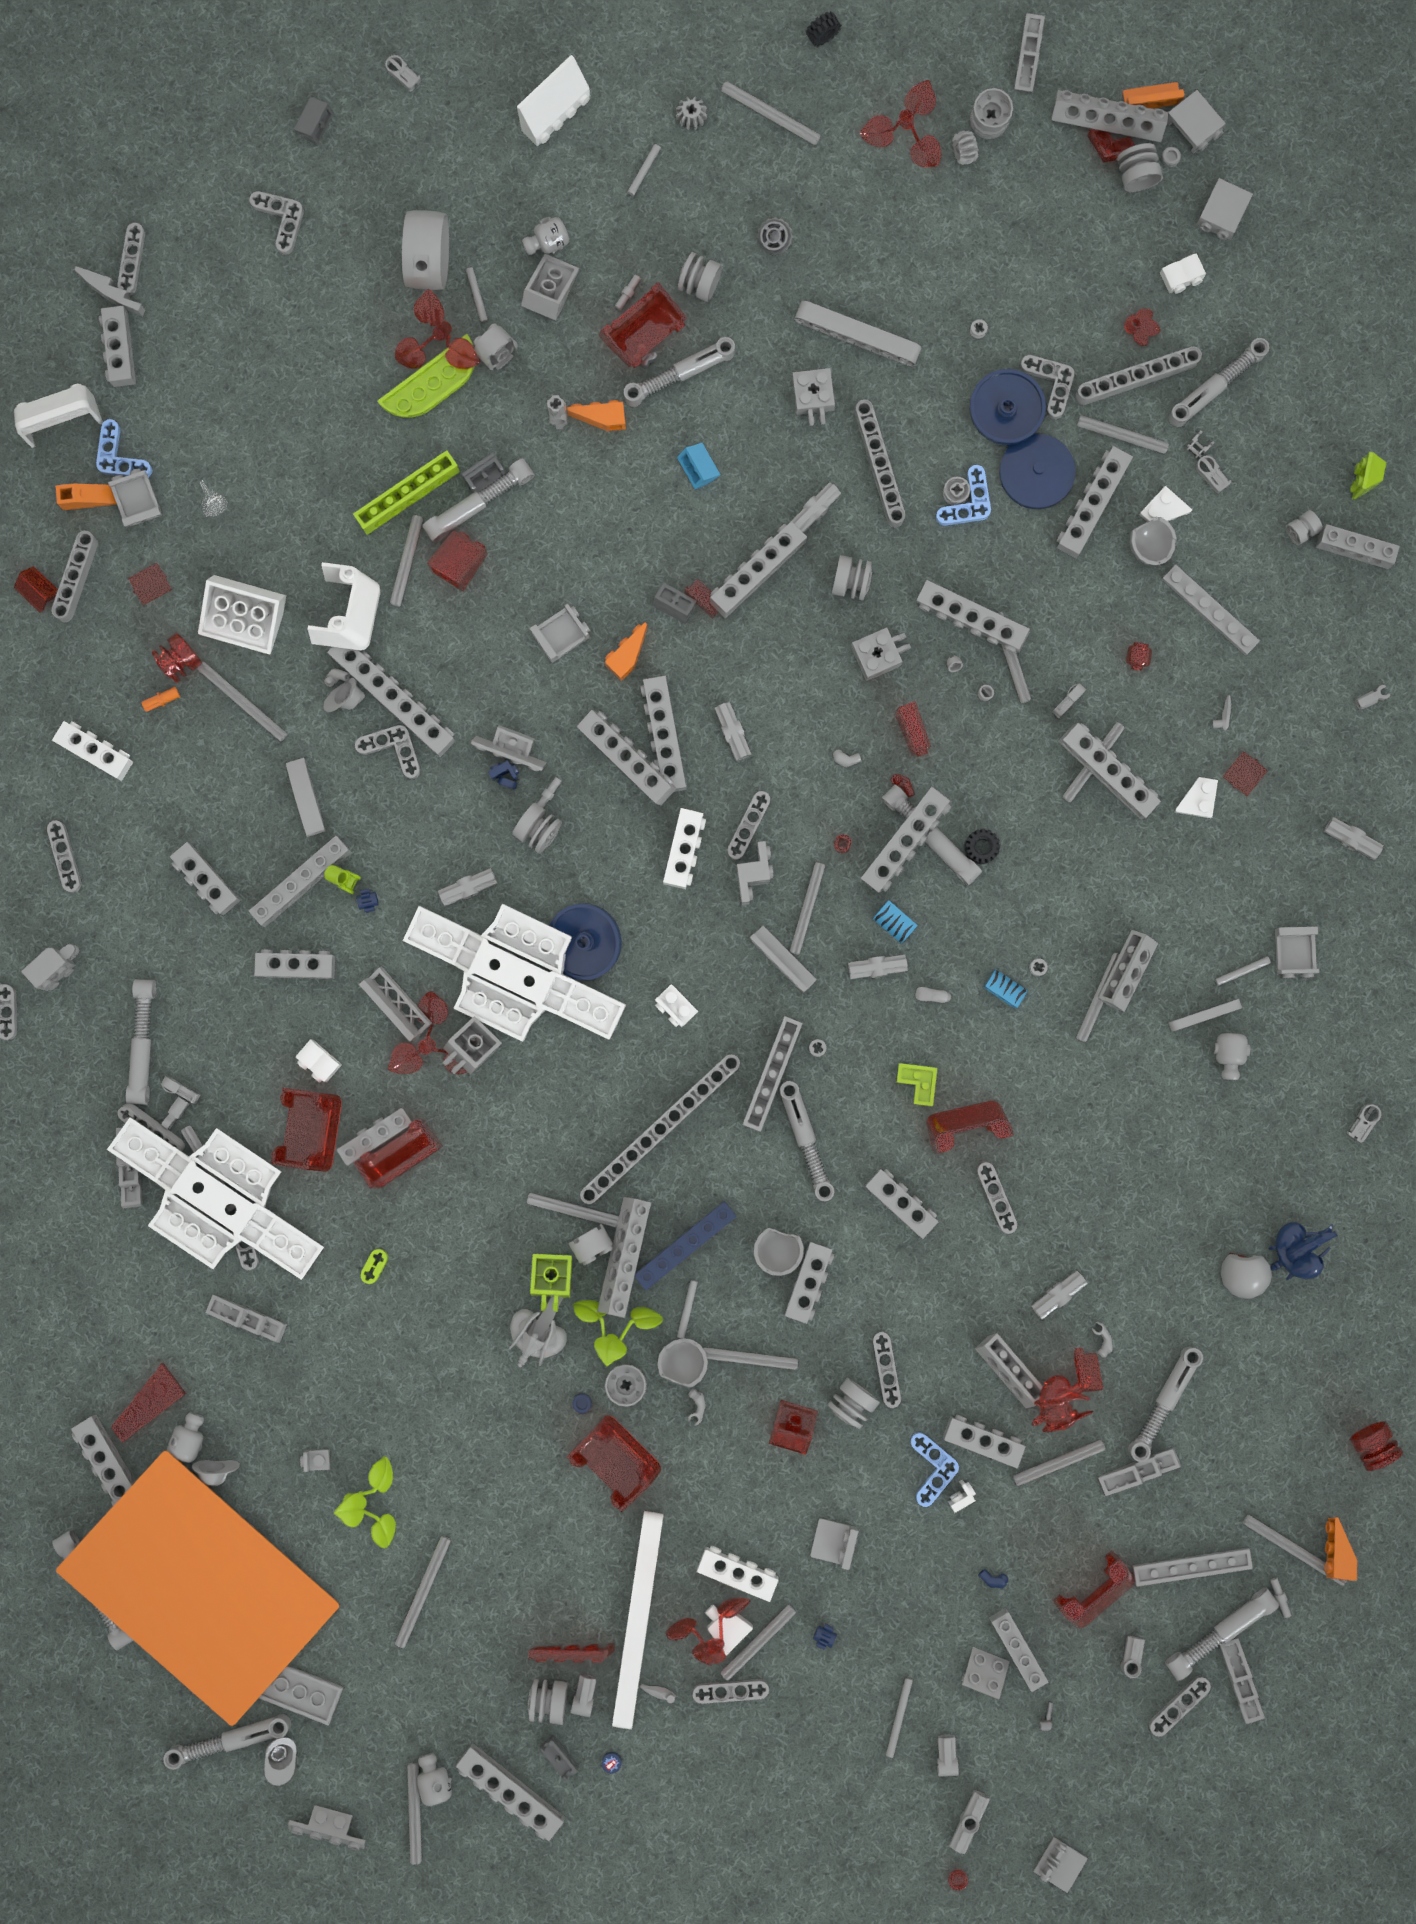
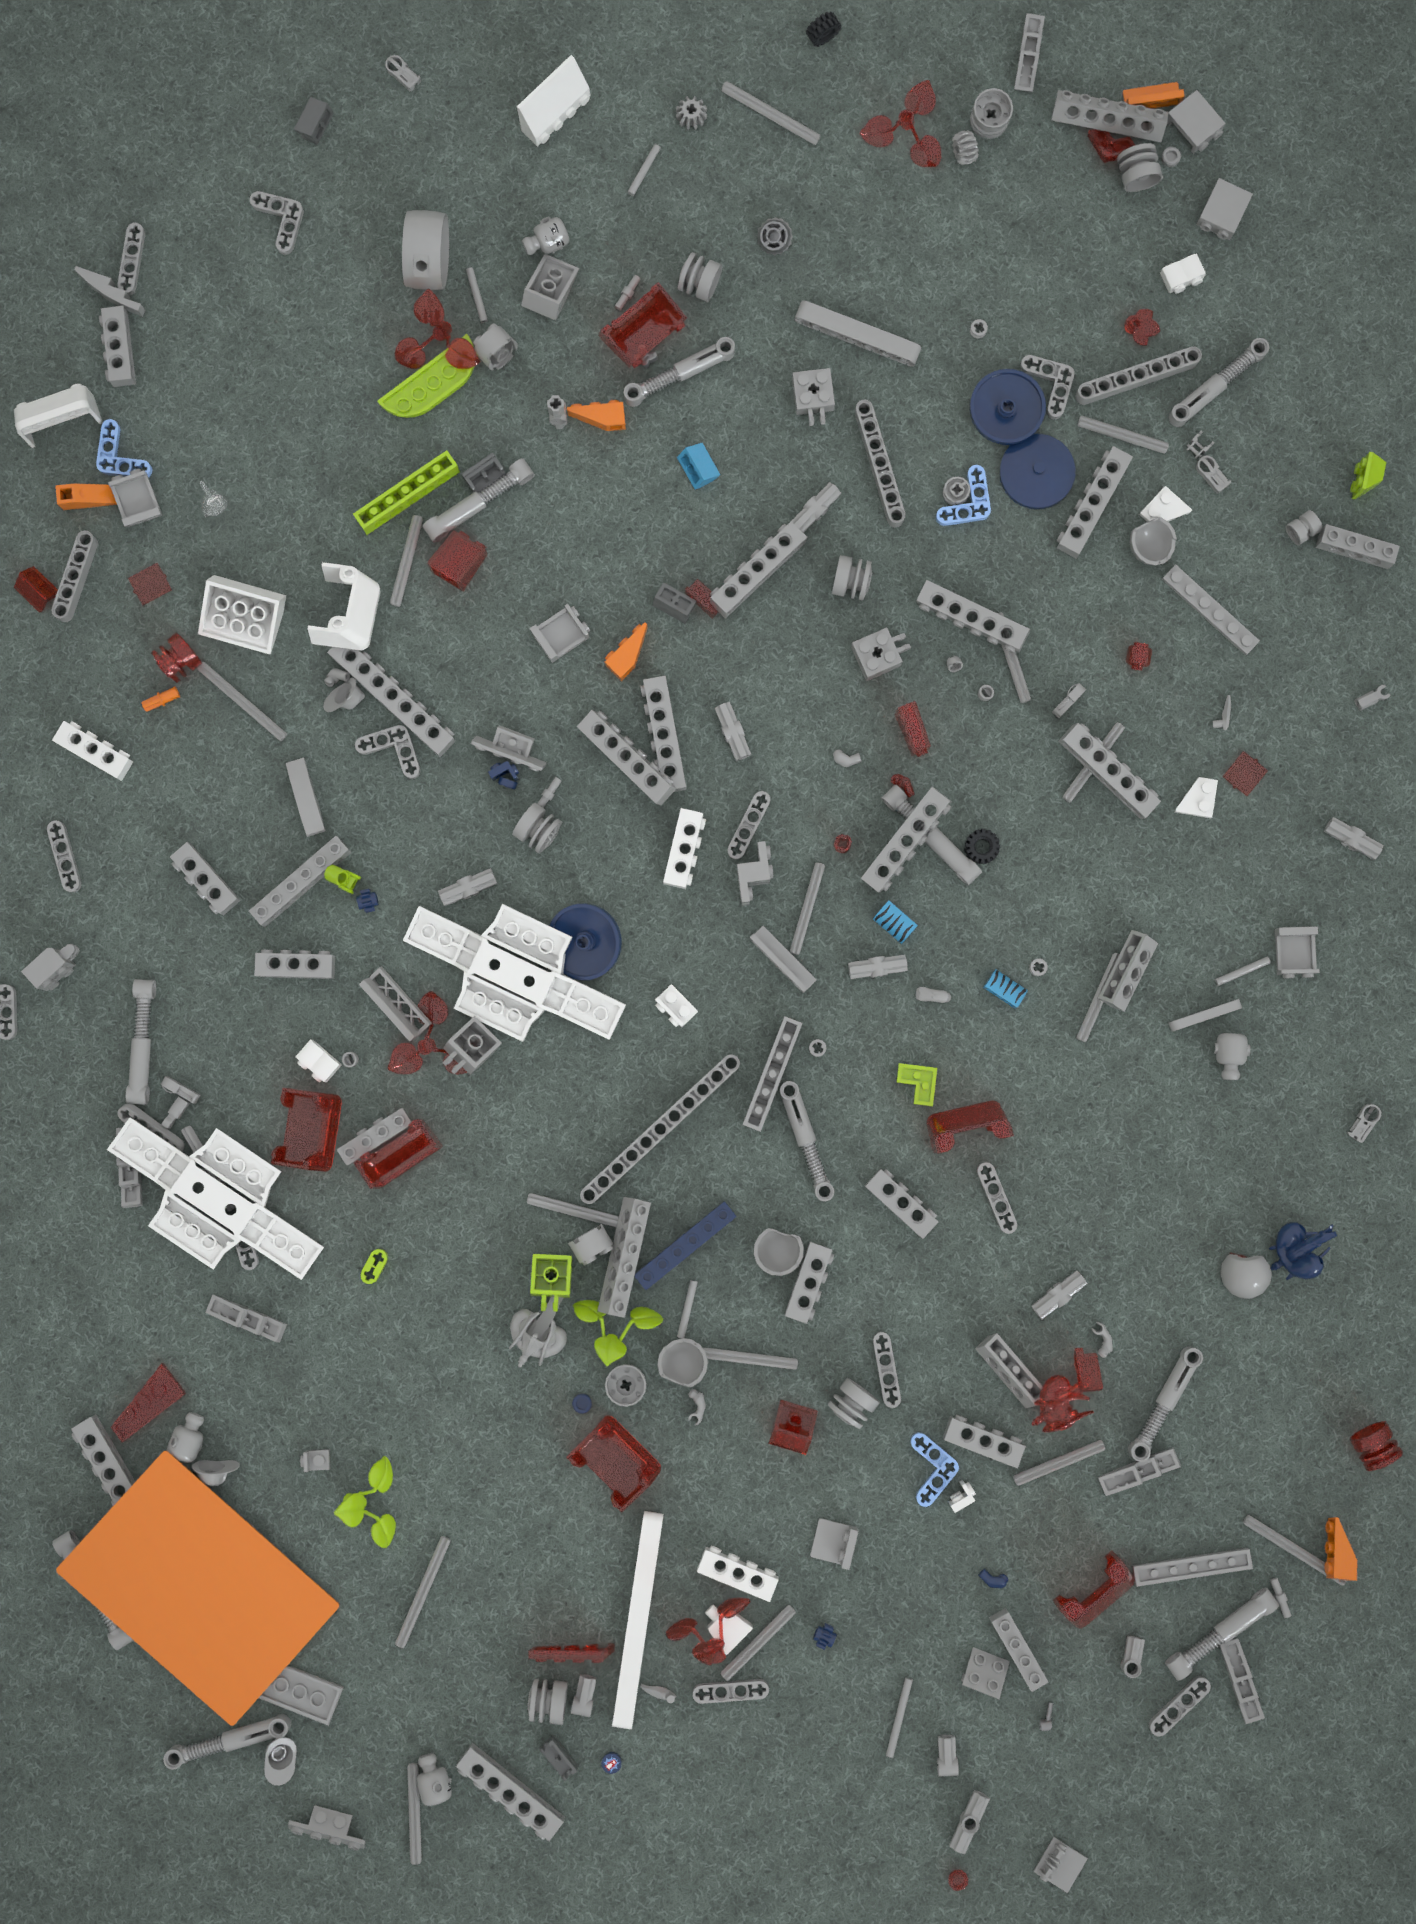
none -> light grey hinge [342,1052,359,1067]

